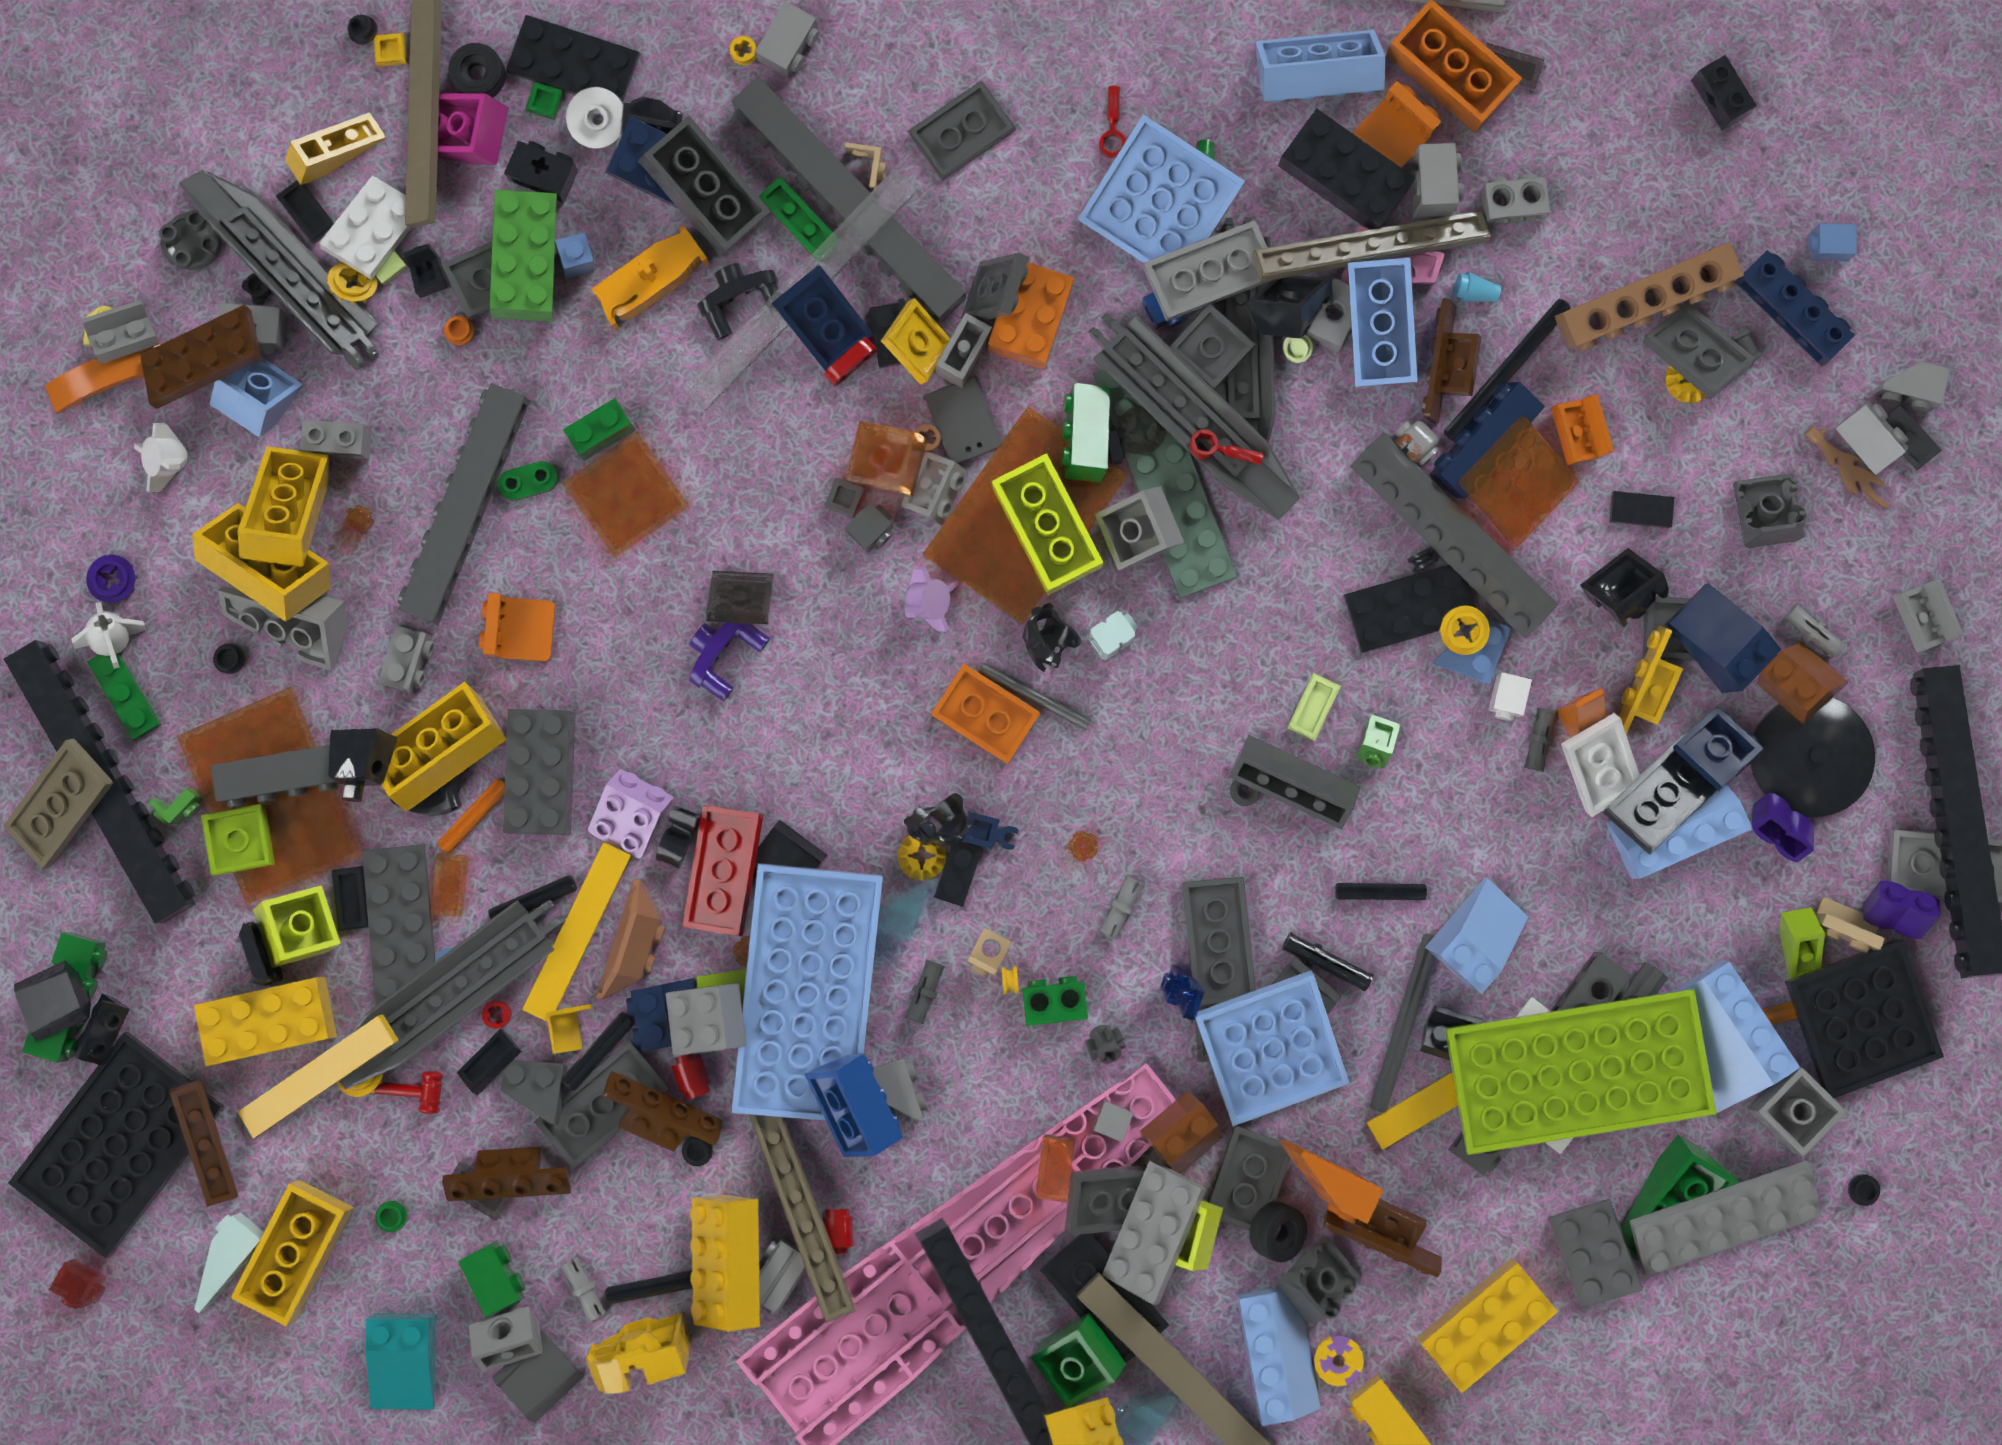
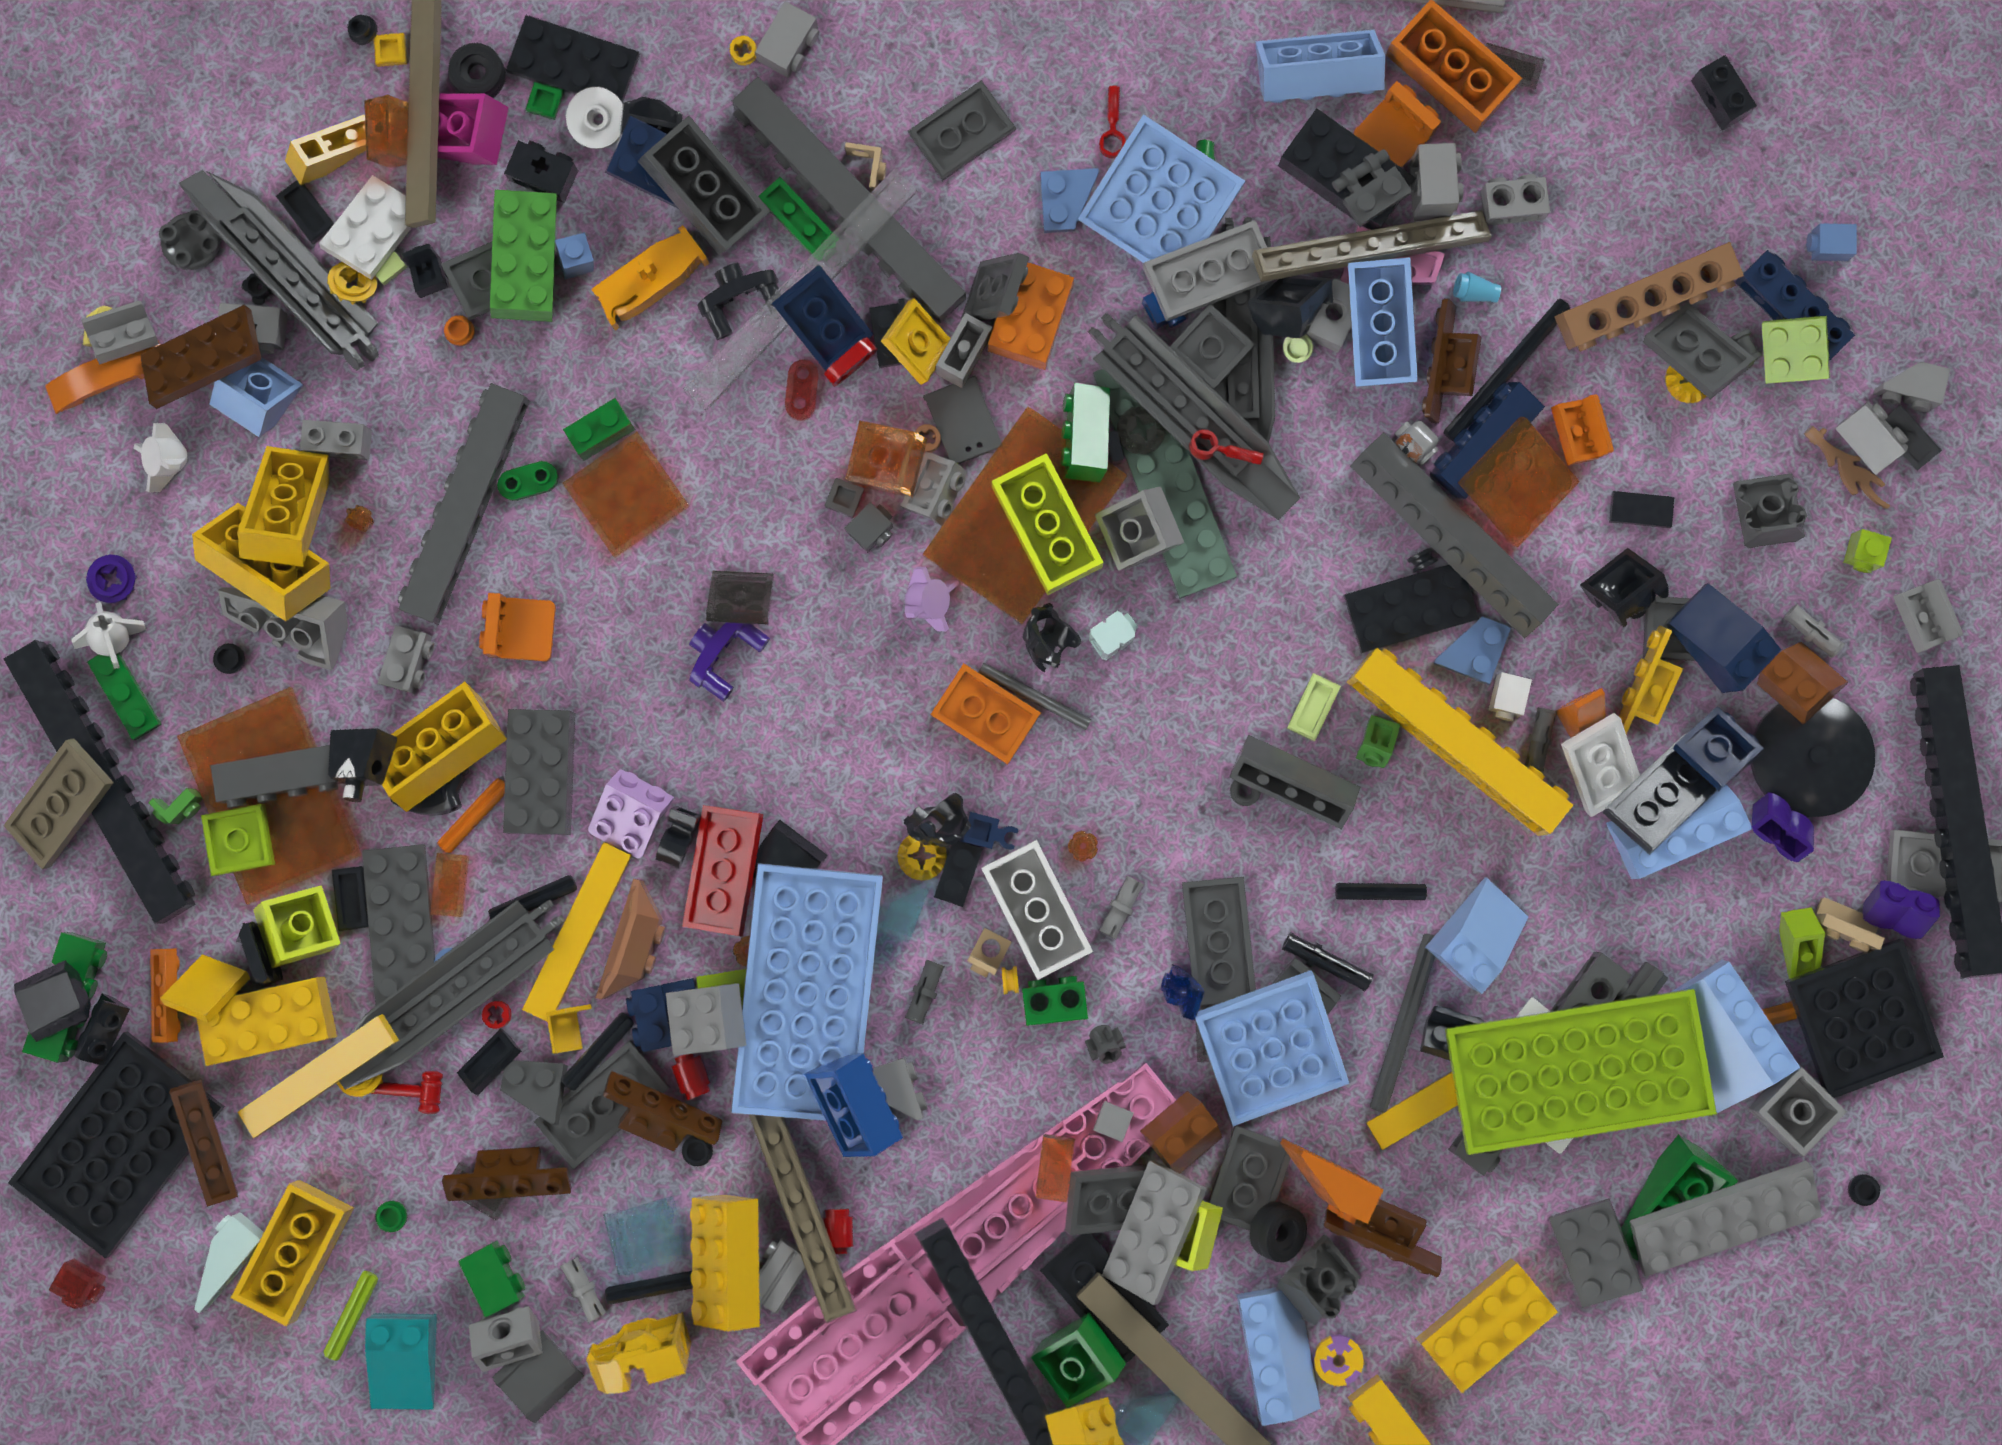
yellow gear [1439,606,1490,655] -> none
none -> orange plate [150,948,181,1043]
none -> yellow tile [160,954,250,1023]
none -> lime axle [324,1271,378,1361]
none -> clear orange brick [364,95,409,168]
none -> clear light blue bracket [603,1196,688,1275]
none -> clear red plate [785,360,819,421]
none -> white brick [981,840,1093,980]
none -> medium blue wing [1040,168,1099,233]
none -> dark grey plate [1332,149,1412,227]
none -> yellow brick [1346,648,1573,836]
none -> lime plate [1762,316,1830,384]
none -> lime brick [1843,529,1892,573]

